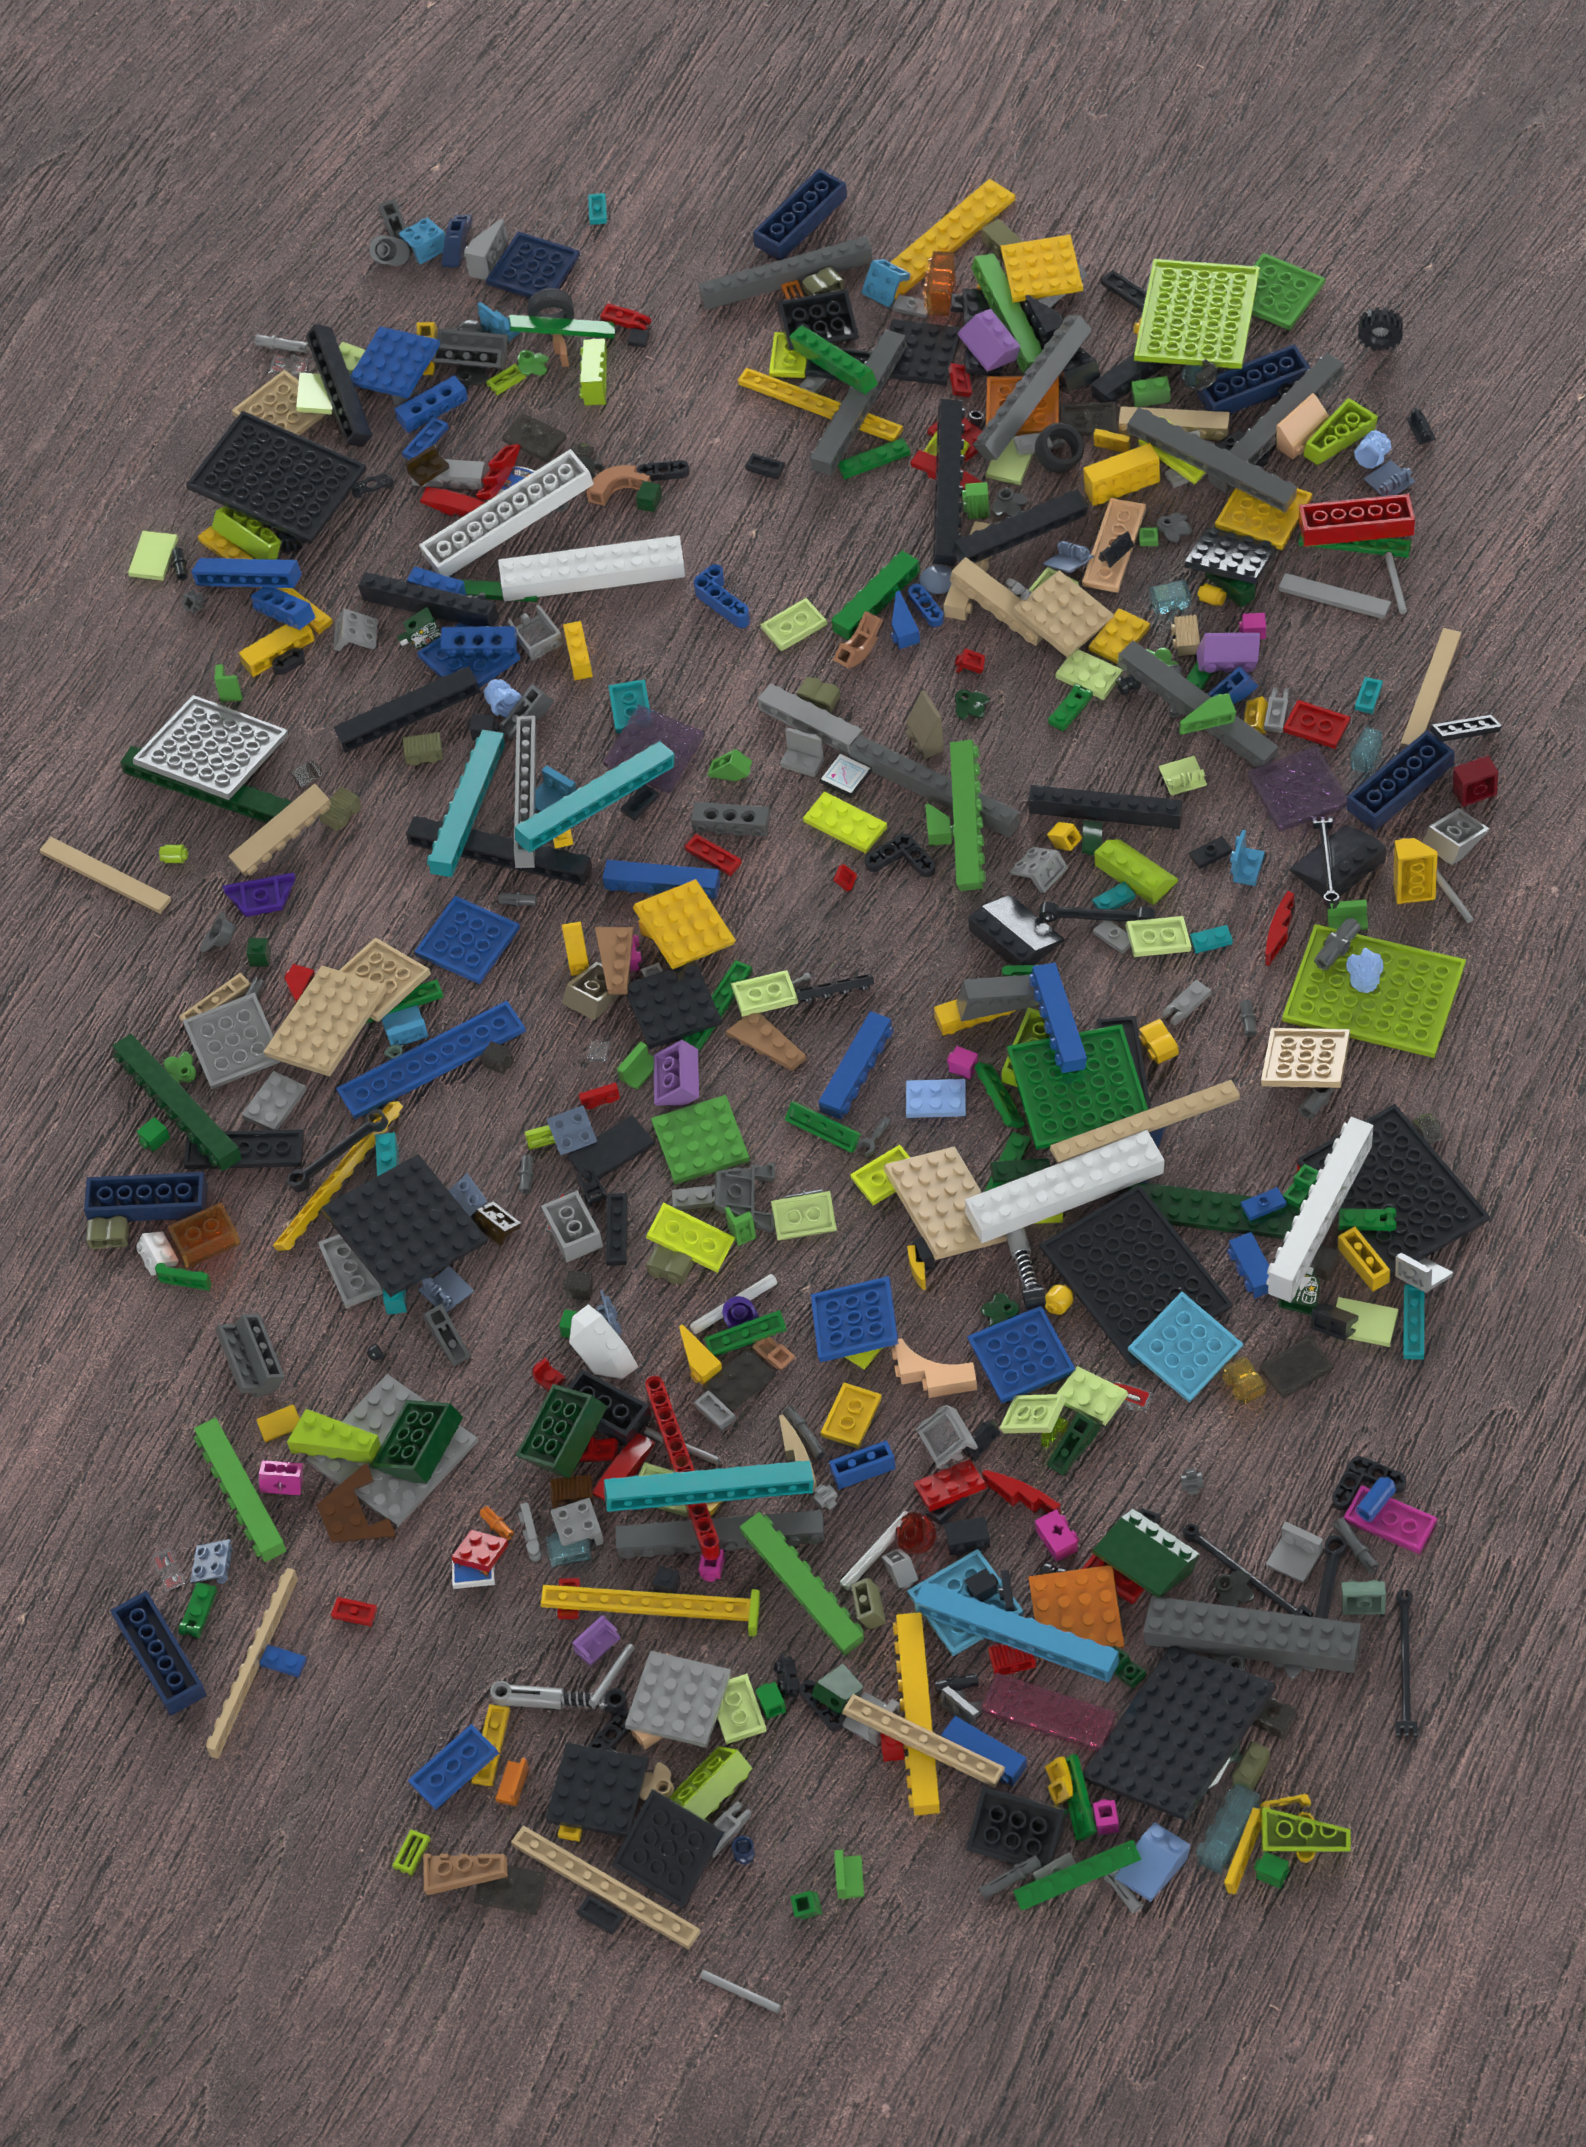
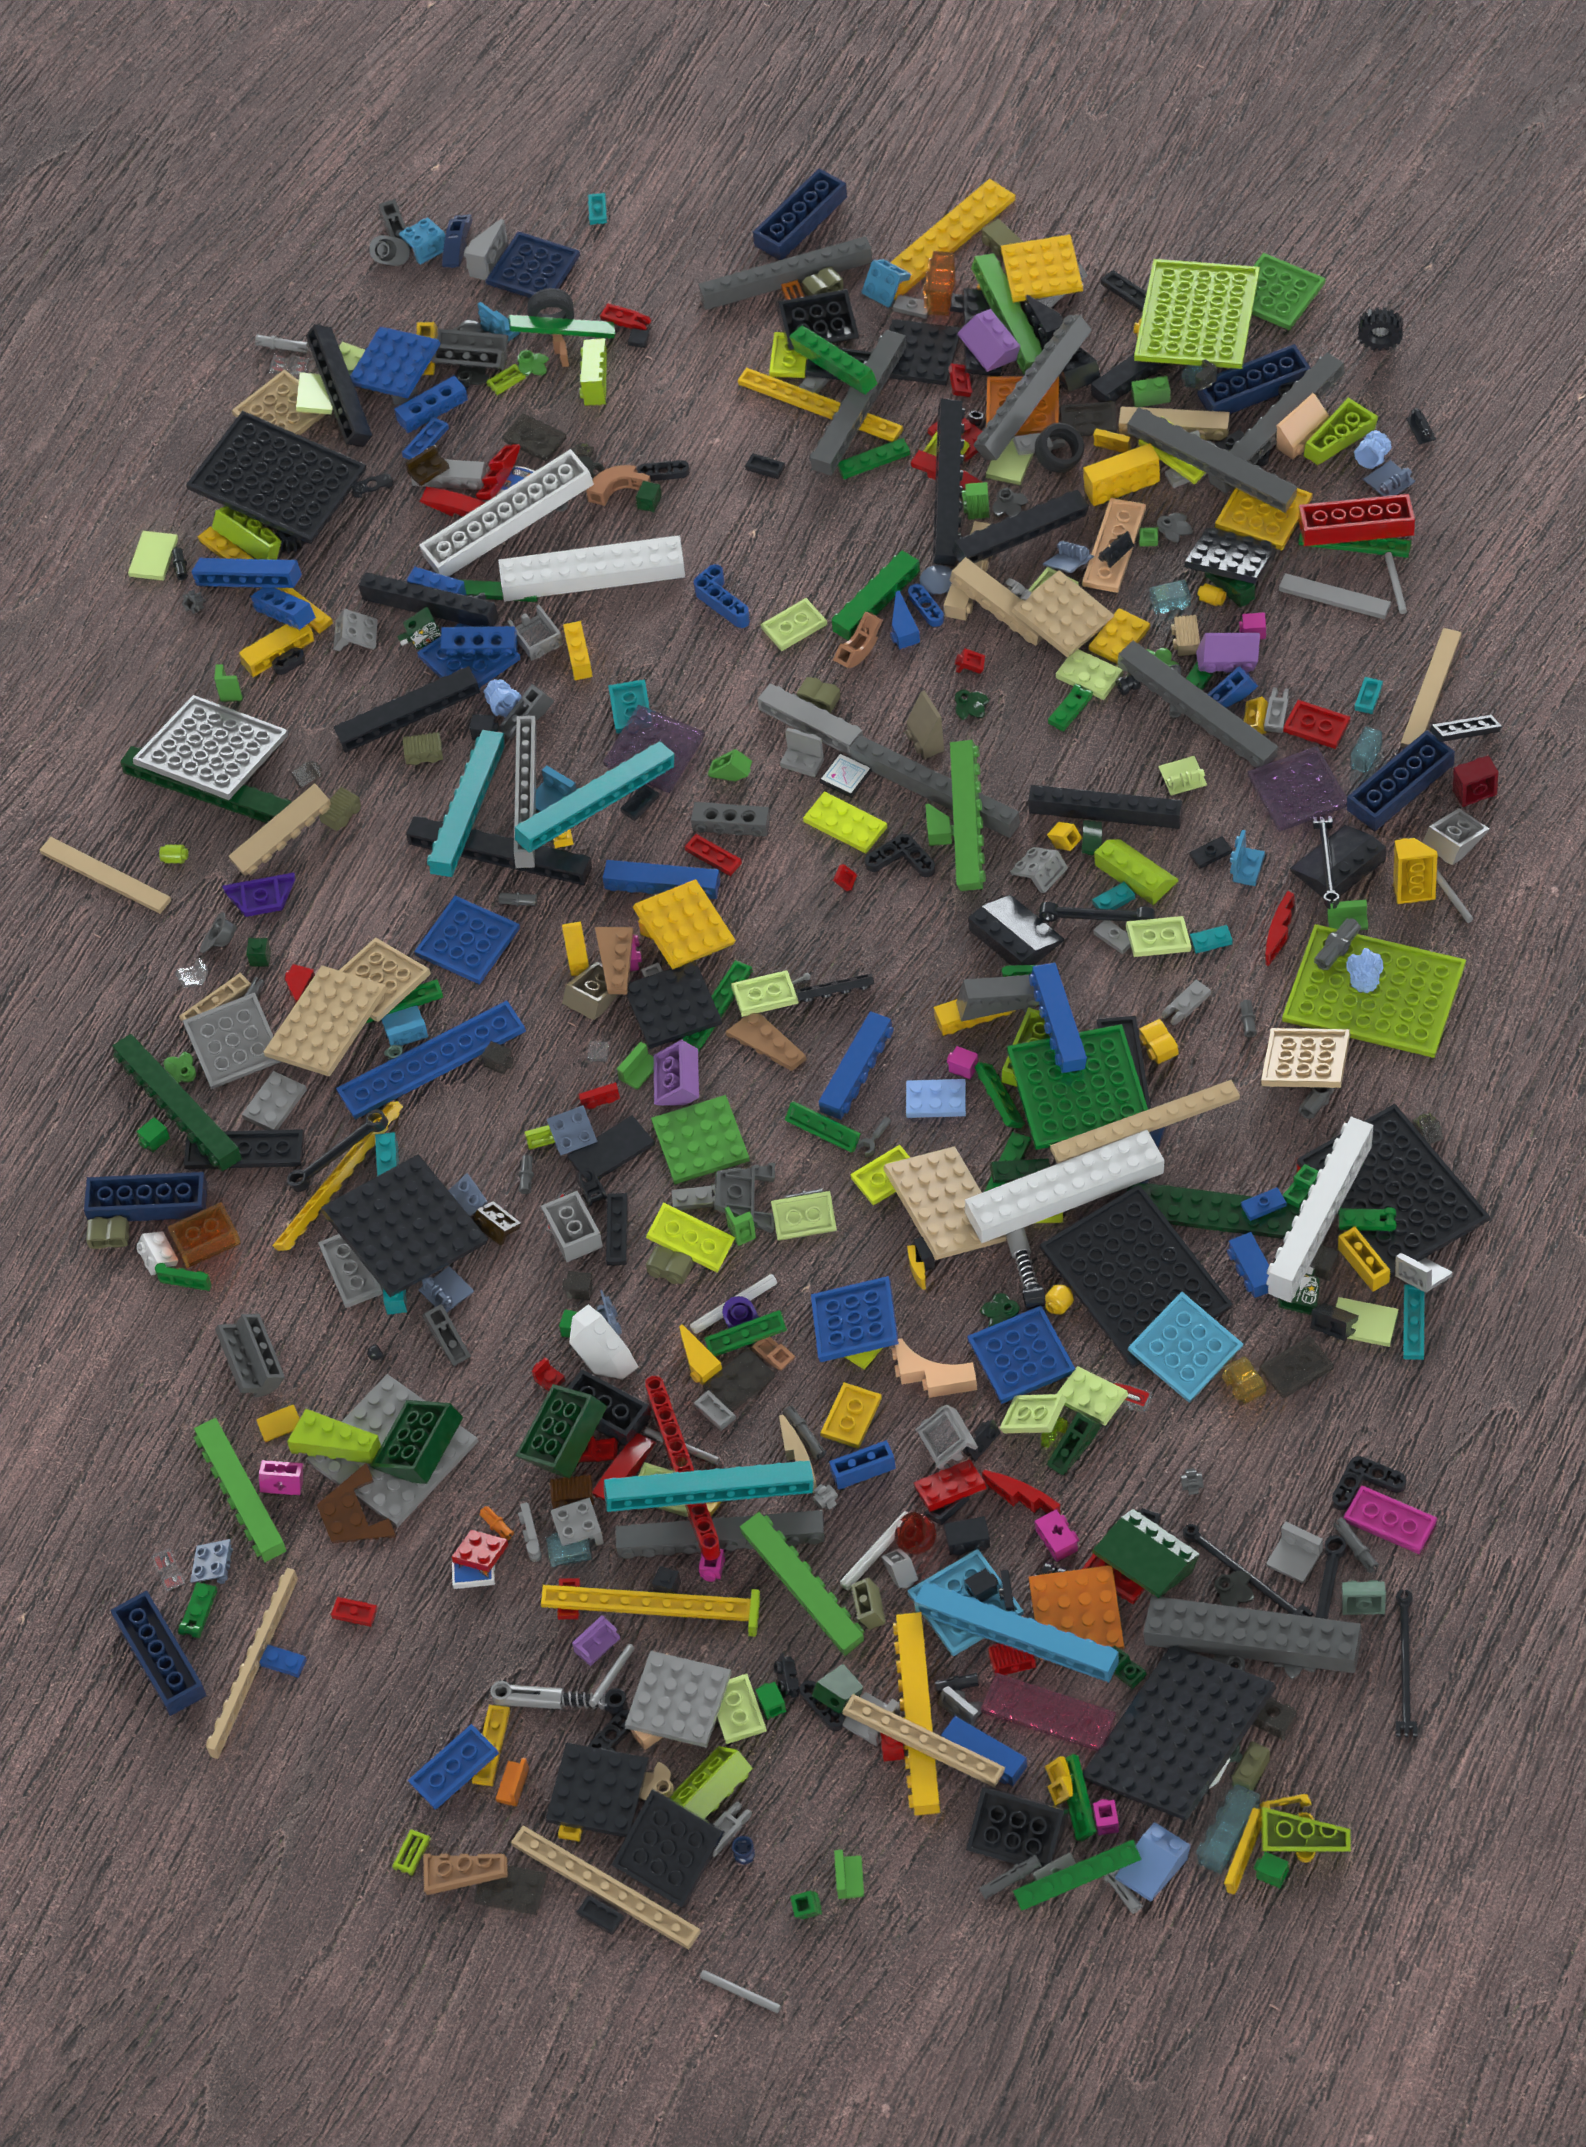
bright green slope [1179,693,1236,735] -> none
blue brick [1355,1477,1396,1522] -> none
none -> clear bracket [175,958,208,988]

